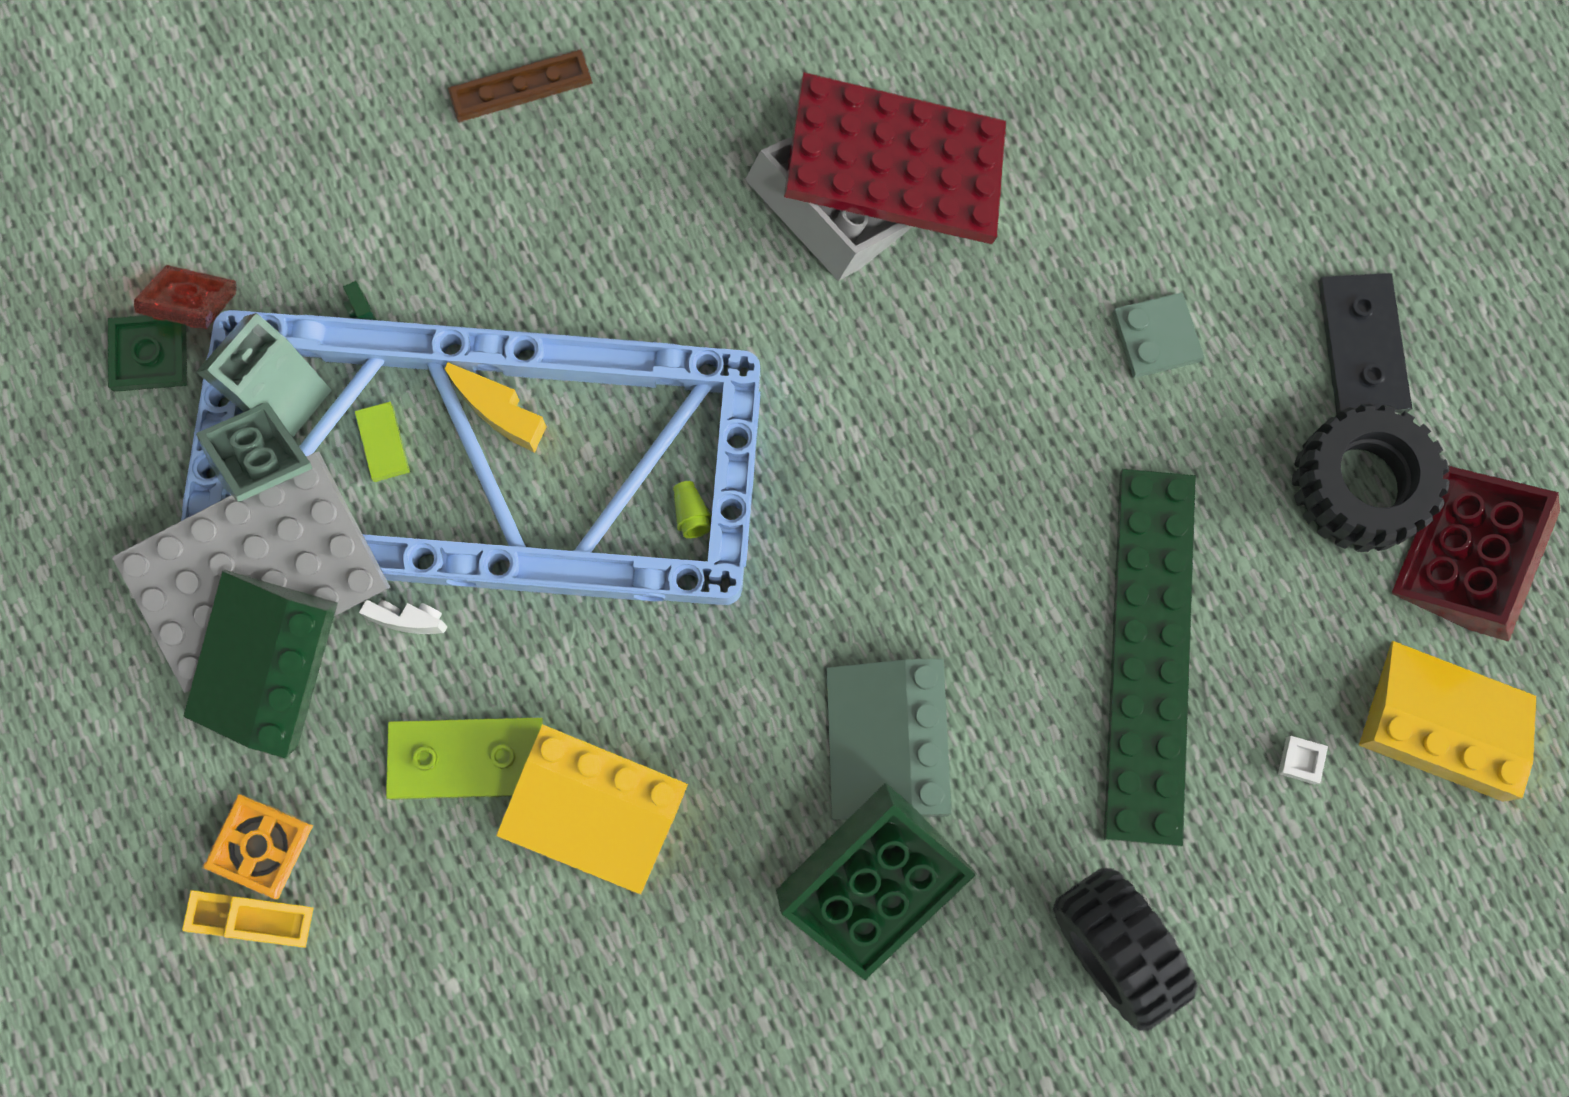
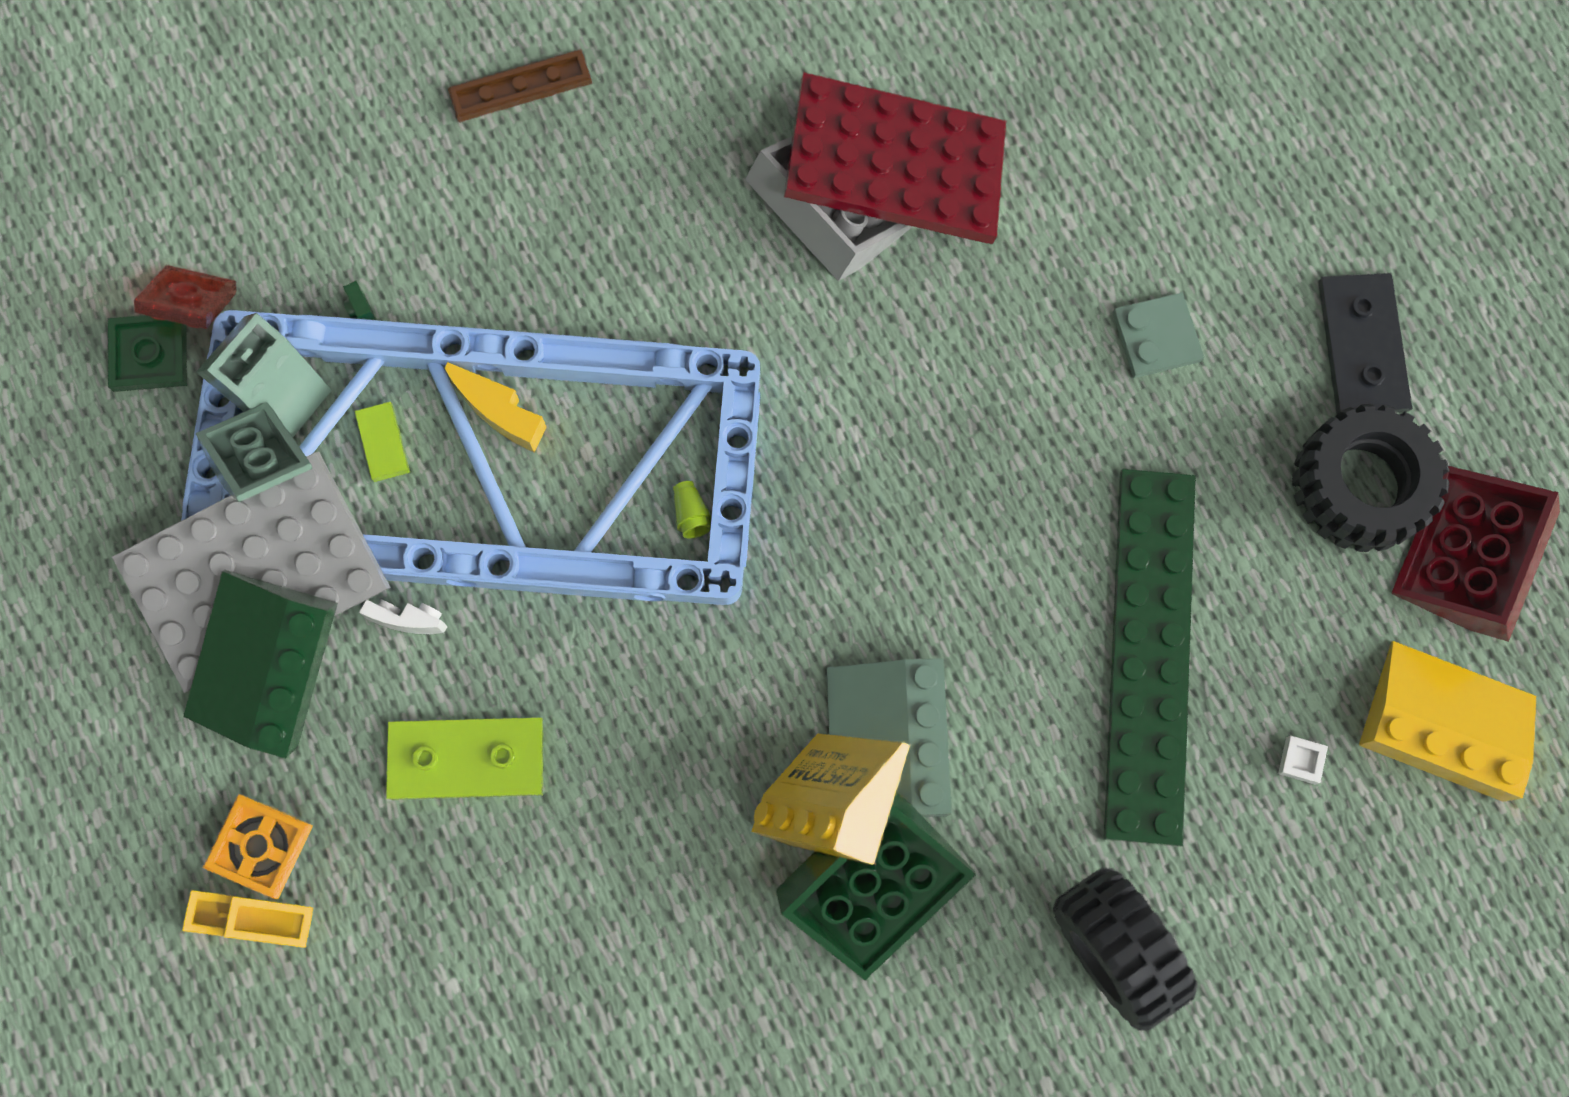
yellow slope [496,724,688,895] -> none
none -> yellow slope [751,733,910,864]

